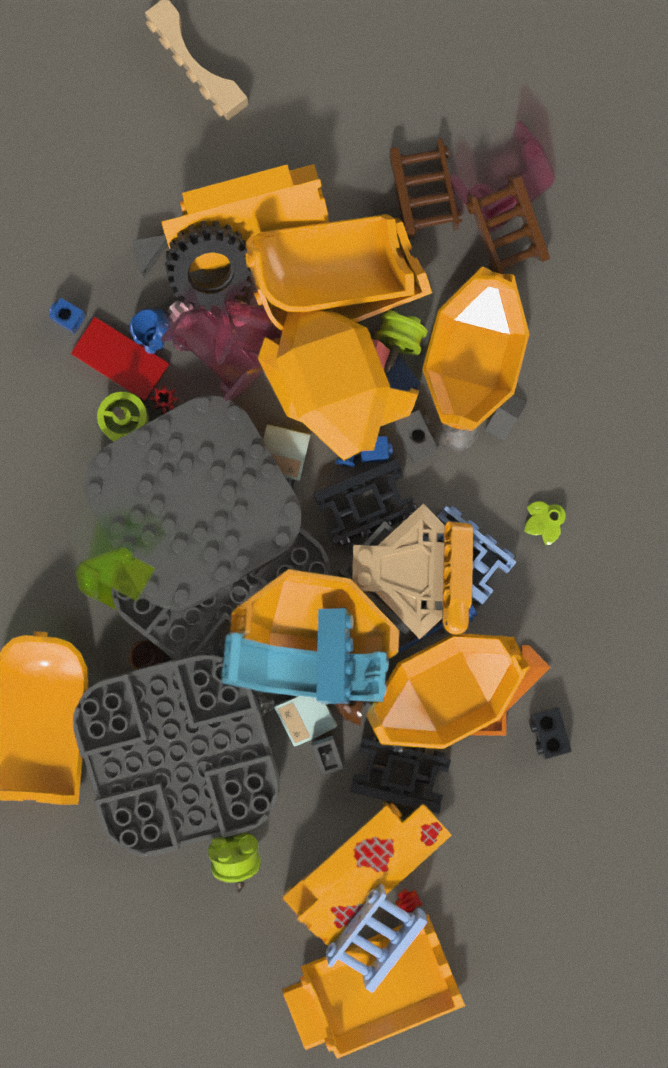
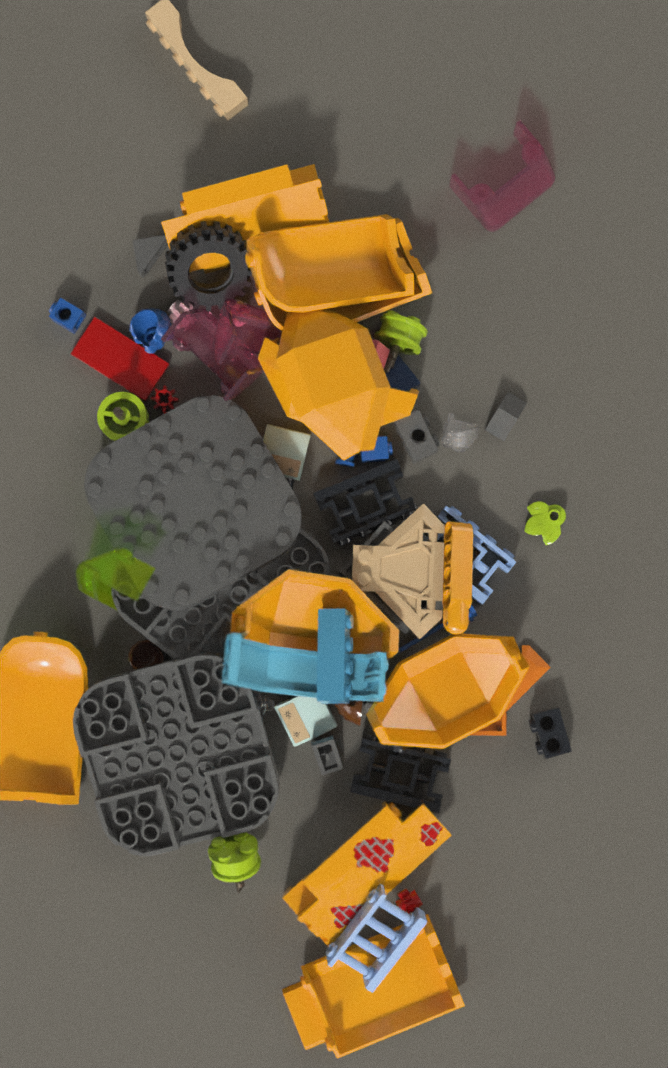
reddish brown fence [389,139,462,239] -> none
light orange panel [422,266,530,431] -> none
reddish brown fence [466,173,550,274] -> none

